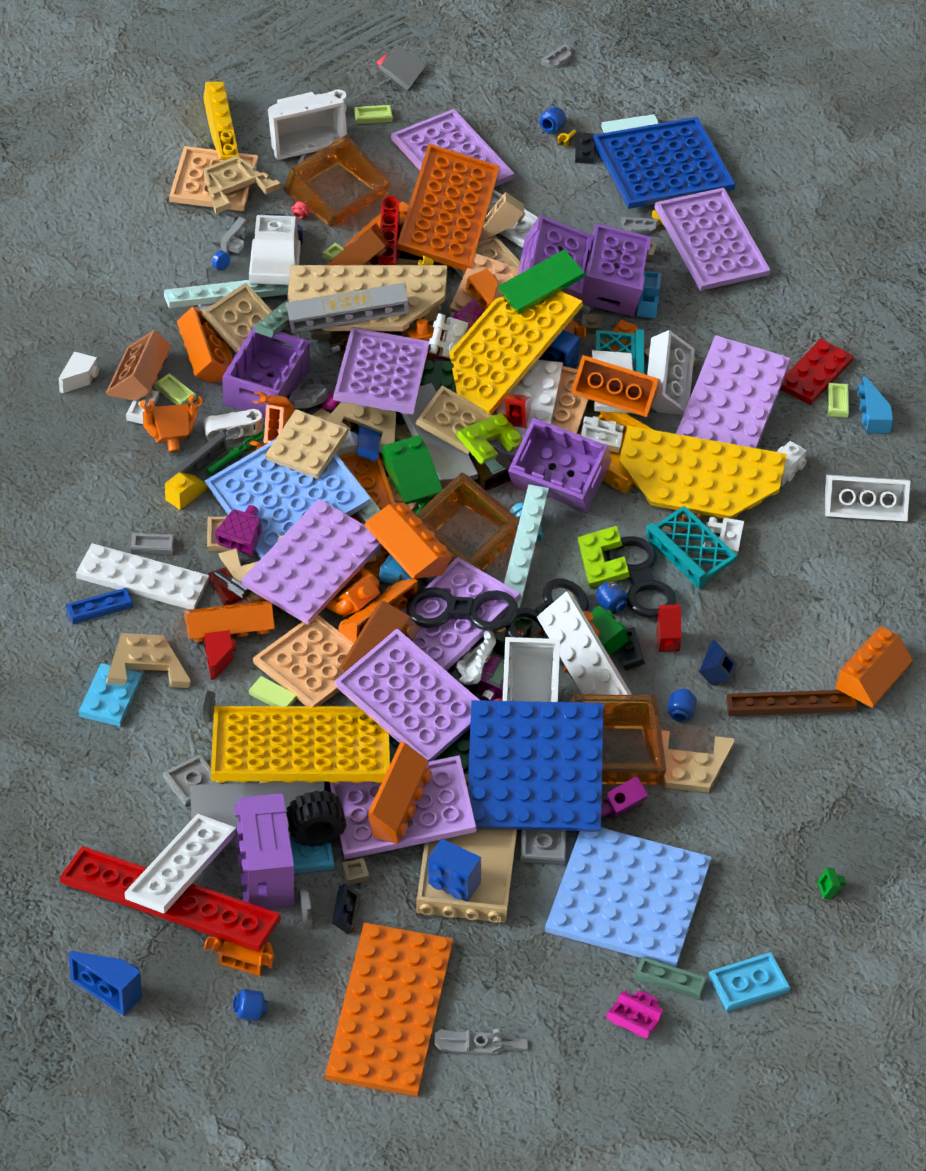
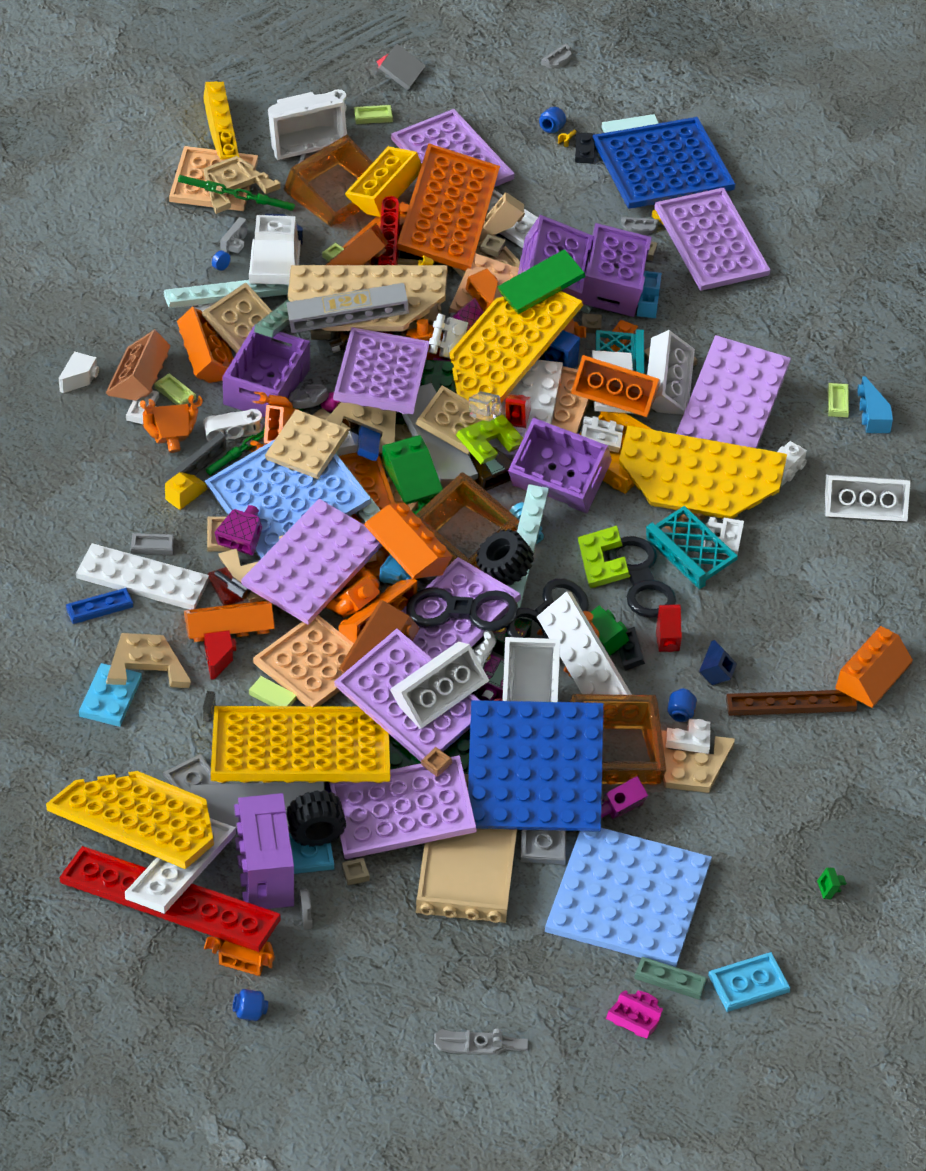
blue slope [68,951,142,1016] -> none
coral plate [291,202,309,219] -> none
orange plate [325,923,453,1097] -> none
black plate [332,883,361,934] -> none
orange slope [368,741,432,844] -> none
blue brick [428,838,481,902] -> none
blue head [597,582,628,613] -> none
red plate [780,338,853,405] -> none
none -> yellow plate [46,771,214,869]
none -> green piece [178,175,295,211]
none -> yellow slope [345,146,422,217]
none -> white slope [390,642,489,729]
none -> medium nougat tile [421,747,453,777]
none -> clear brick [469,391,502,421]
none -> black tyre [476,529,534,585]
none -> dark tan plate [480,234,506,257]
none -> white plate [665,719,710,754]

